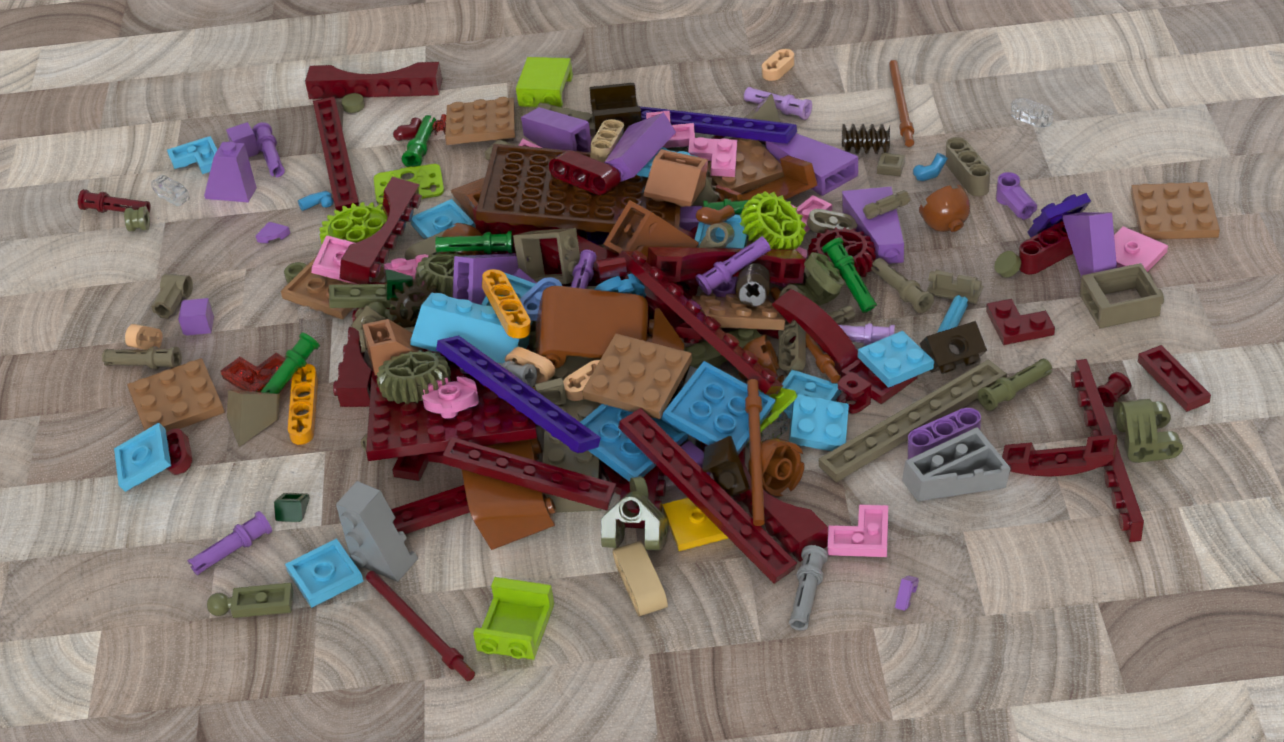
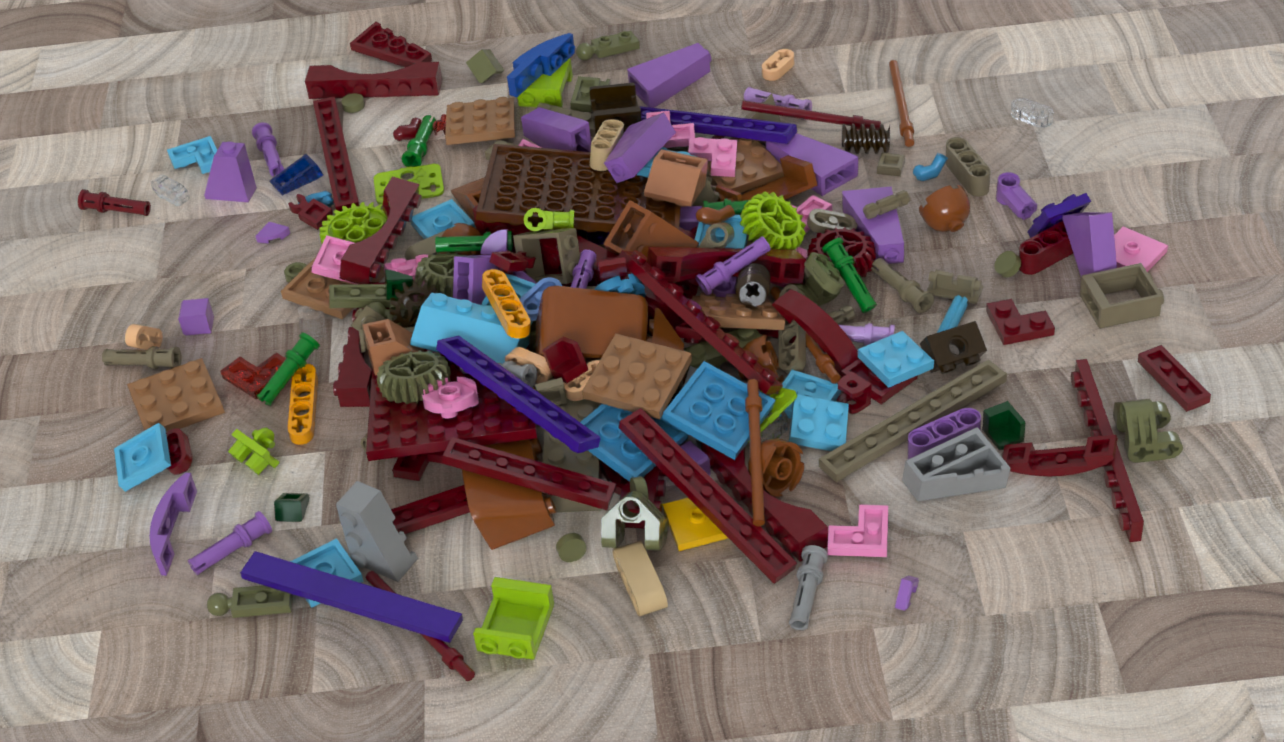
olive wheel [124,207,150,232] -> none
dark tan piece [151,274,193,319] -> none
medium lavender piece [226,122,259,158] -> none
dark tan slope [227,389,280,447] -> none
dark red beam [549,150,621,195] -> none
dark brown slope [702,436,750,498] -> none
olive pin [978,358,1052,411] -> none
dark red bush [1097,372,1132,407] -> none
medium nougat plate [1131,182,1220,240] -> none
none -> medium lavender slope [149,473,197,576]
none -> lime hips [228,427,280,475]
none -> dark purple tile [240,551,463,643]
none -> clear blue slope [269,154,323,195]
none -> dark red plate [288,194,333,230]
none -> dark red wing [350,21,432,67]
none -> olive panel [466,49,504,83]
none -> medium lavender tile [481,229,508,254]
none -> dark red plate [489,251,536,274]
none -> blue slope [507,33,575,97]
none -> lime connector [524,208,574,231]
none -> dark red panel [542,336,589,384]
none -> olive tile [556,533,587,562]
none -> olive plate [570,76,610,112]
none -> olive plate [576,31,640,60]
none -> medium lavender slope [627,43,711,108]
none -> dark red bar [741,100,881,130]
none -> dark green panel [982,401,1026,450]

